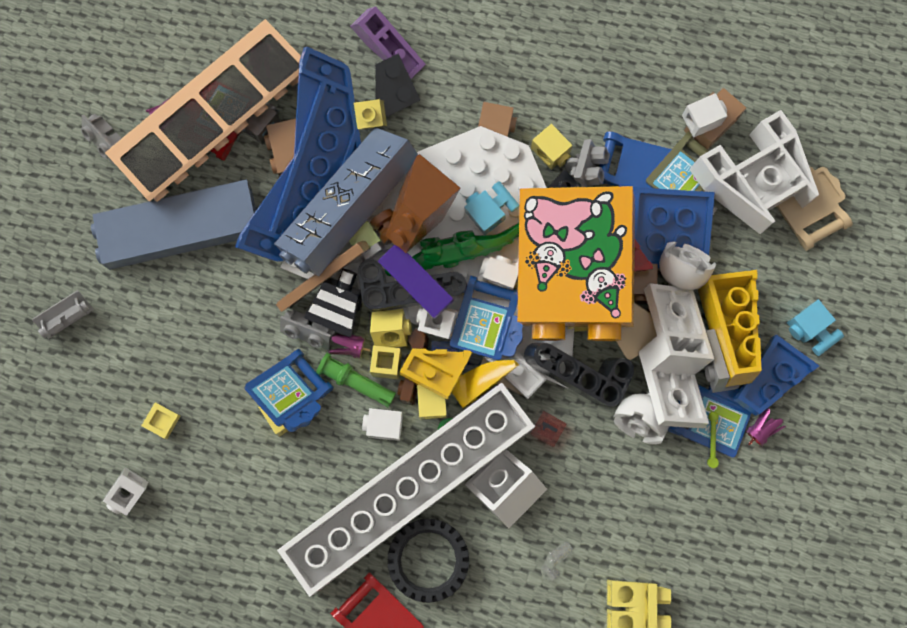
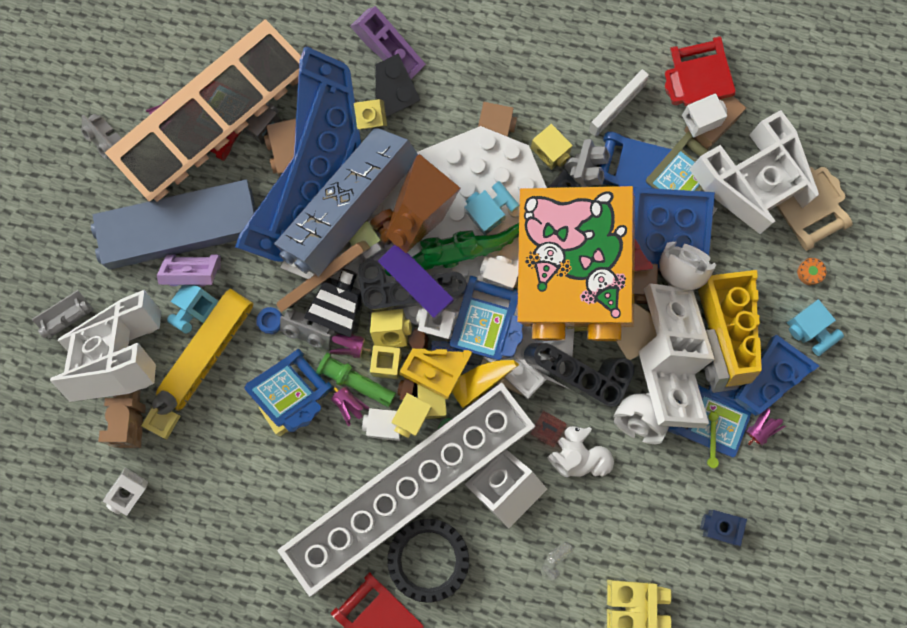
none -> white wedge [50,290,161,402]
none -> medium nougat hips [98,390,146,448]
none -> dark grey hinge [152,391,177,415]
none -> yellow beam [156,289,254,411]
none -> lavender plate [157,254,221,286]
none -> medium azure brick [167,285,219,333]
none -> blue tile [256,307,283,334]
none -> flat silver piece [331,387,369,426]
none -> light yellow brick [391,393,432,438]
none -> white animal [547,427,614,478]
none -> white tile [589,69,649,136]
none -> red piece [665,36,736,106]
none -> dark blue brick [700,510,747,546]
none -> orange tile [797,258,826,285]

